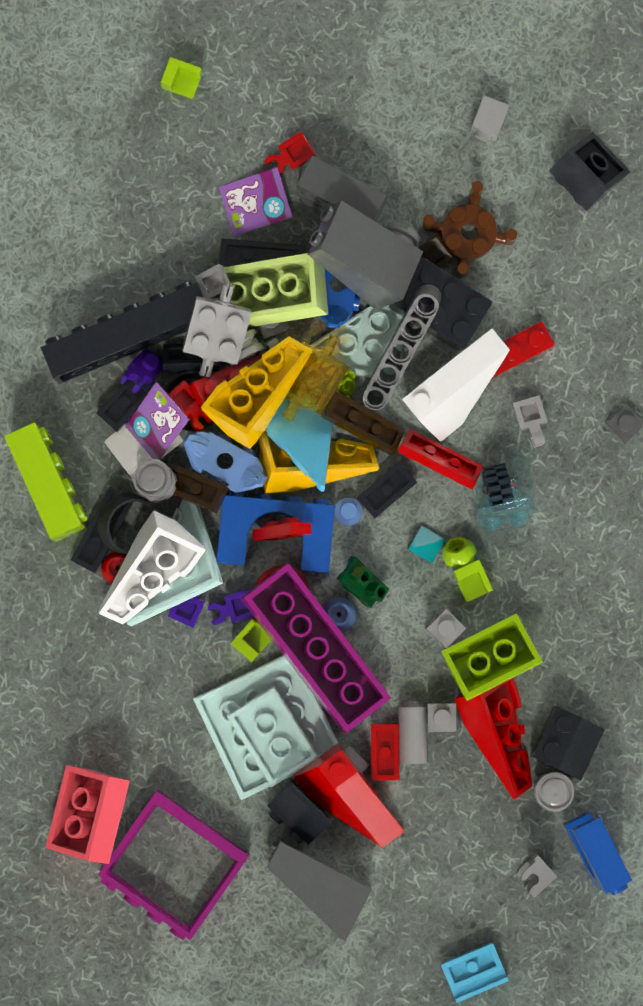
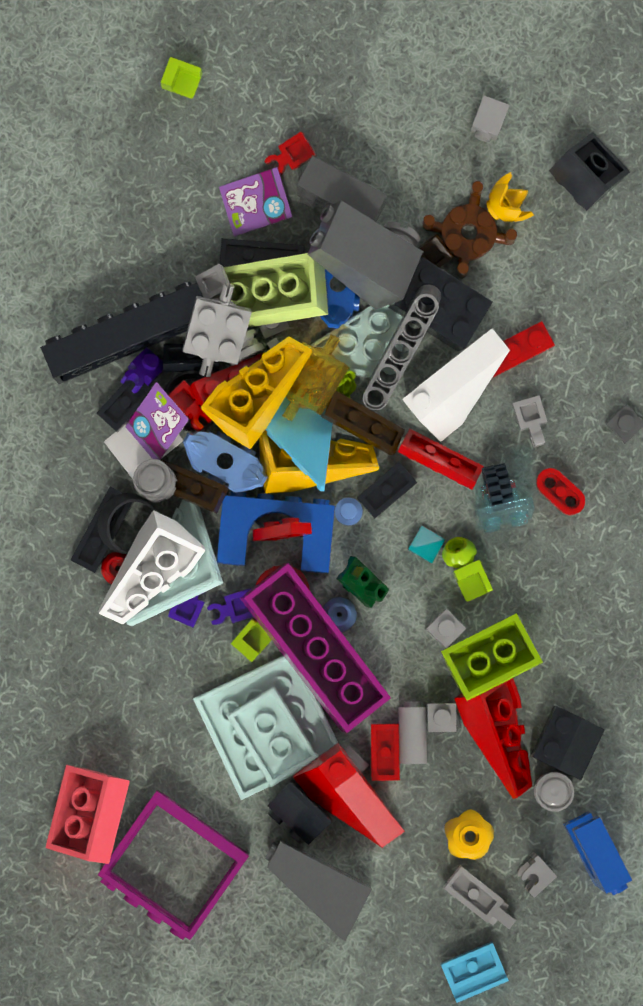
lime brick [4,422,88,542] -> none
none -> light grey hinge [443,865,516,929]
none -> yellow piece [445,809,494,860]
none -> yellow piece [486,172,534,222]
none -> red plate [536,468,585,516]

